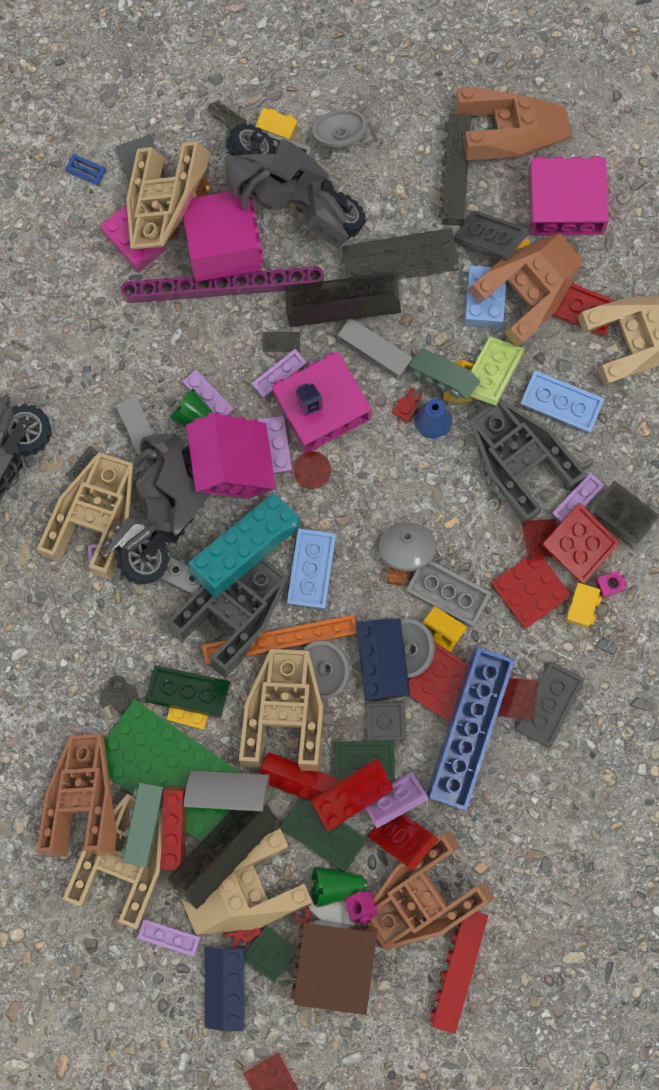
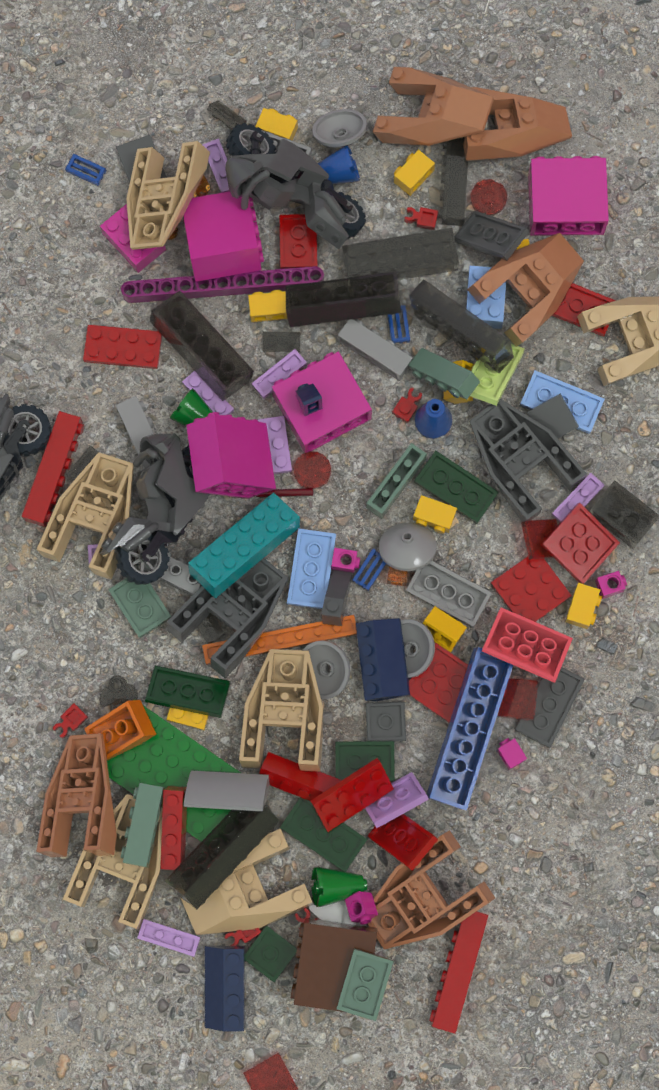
none -> red brick [21,411,84,527]
none -> red plate [53,703,88,738]
none -> red plate [83,325,162,369]
none -> orange slope [84,700,157,760]
none -> sand green plate [109,578,172,638]
none -> clear smoke brick [150,291,254,401]
none -> lavender plate [203,139,230,193]
none -> yellow brick [248,290,288,322]
none -> dark red bar [256,488,313,497]
none -> red plate [279,214,318,269]
none -> blue cone [318,145,360,184]
none -> dark grey slope [321,570,352,626]
none -> dark pink brick [331,548,360,574]
none -> sand green plate [337,948,394,1021]
none -> blue tile [352,548,386,591]
none -> sand green brick [366,443,427,519]
none -> nougat wedge [373,67,494,146]
none -> blue tile [387,305,410,344]
none -> yellow brick [394,149,435,196]
none -> red plate [404,207,438,230]
none -> clear smoke brick [409,279,514,373]
none -> yellow brick [413,495,457,534]
none -> dark green plate [414,450,499,524]
none -> clear red tile [470,179,507,216]
none -> coral slope [482,607,573,683]
none -> dark pink brick [497,738,527,770]
none -> dark grey tile [527,393,579,438]

